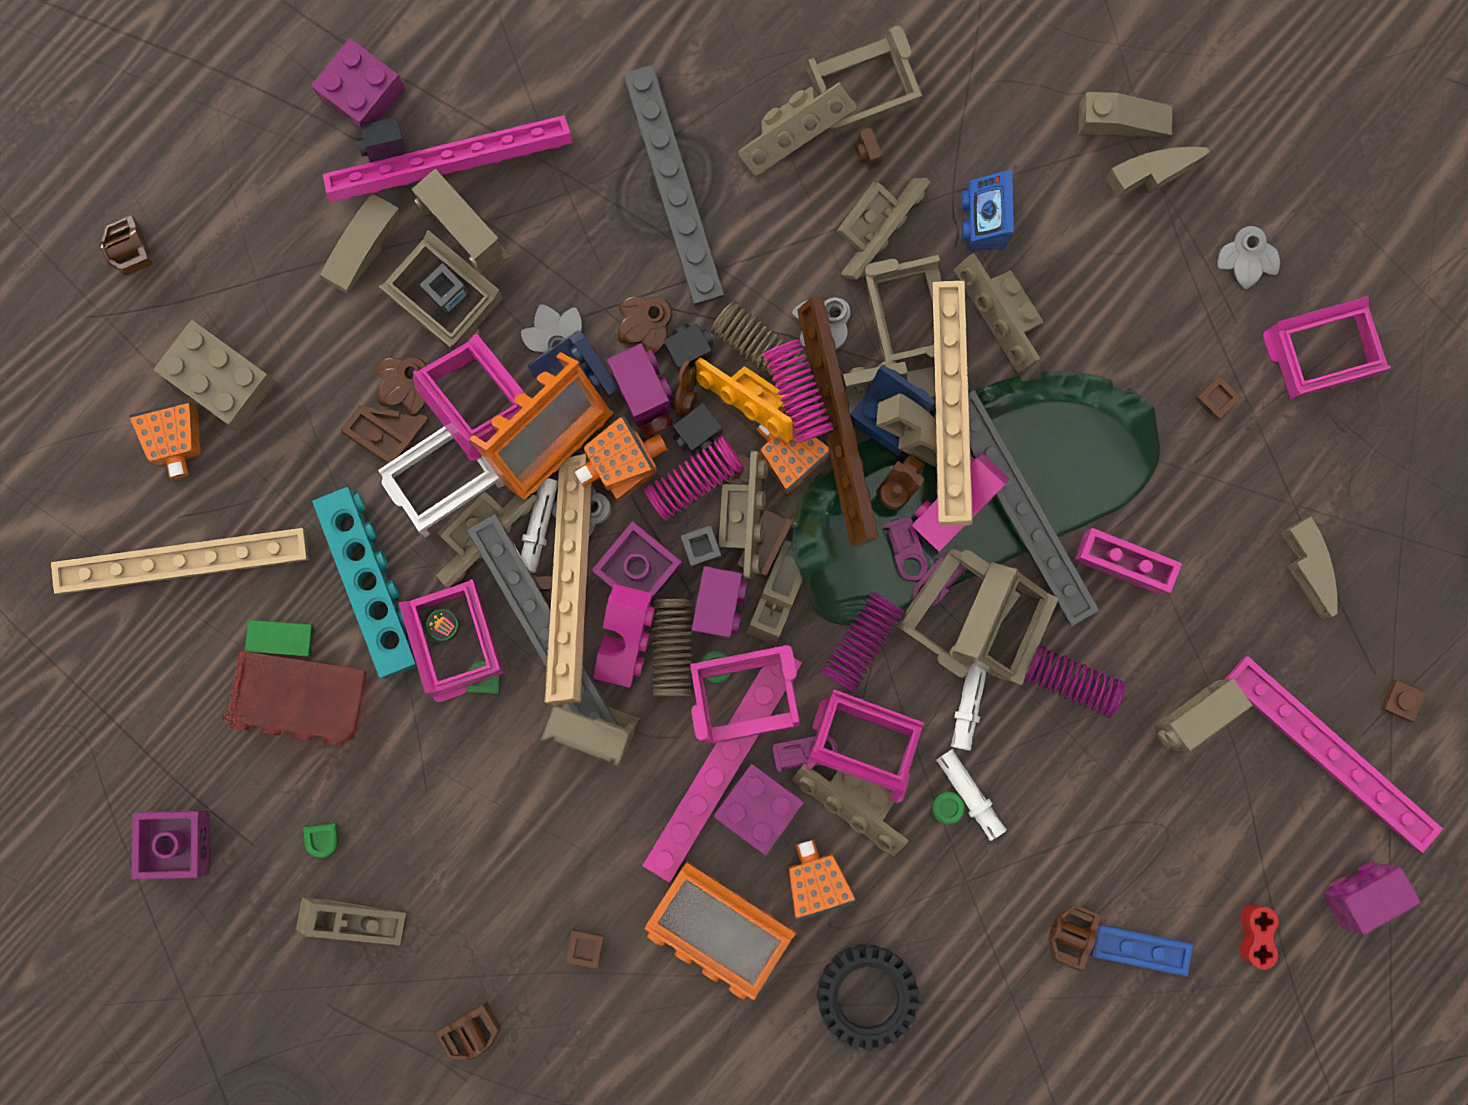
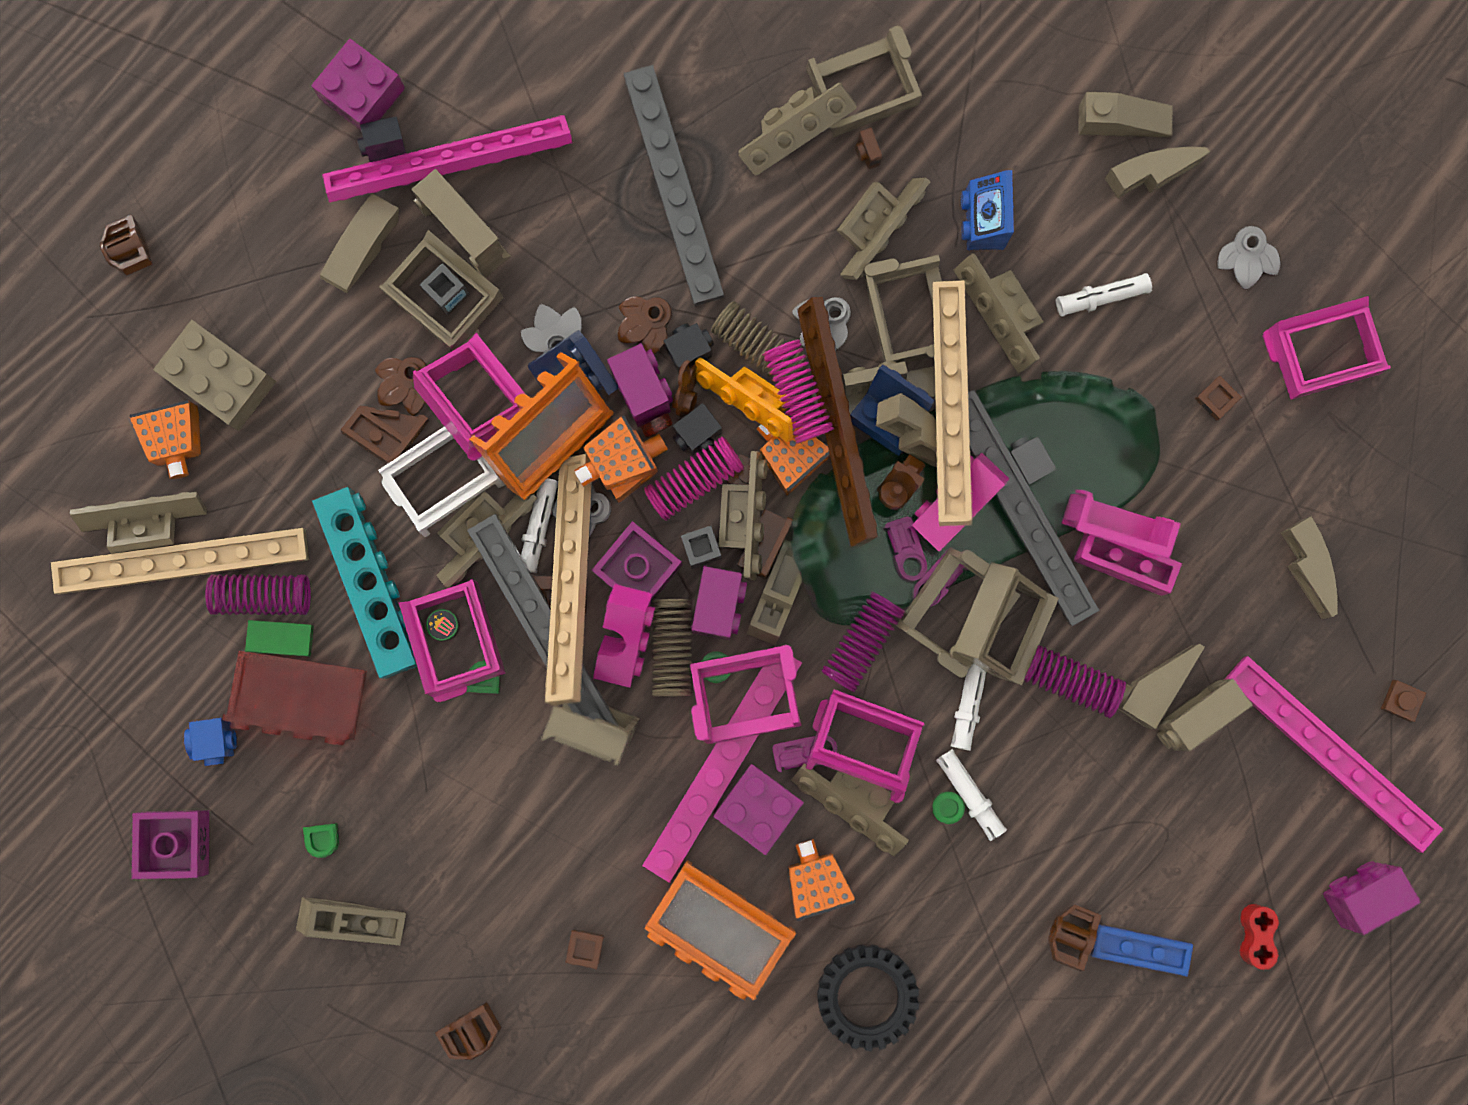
none -> dark tan bracket [70,492,207,554]
none -> blue brick [184,718,237,766]
none -> magenta piece [205,574,311,615]
none -> dark grey brick [1010,435,1057,485]
none -> white pin [1056,273,1152,316]
none -> dark pink piece [1061,489,1180,559]
none -> dark tan slope [1118,644,1205,729]

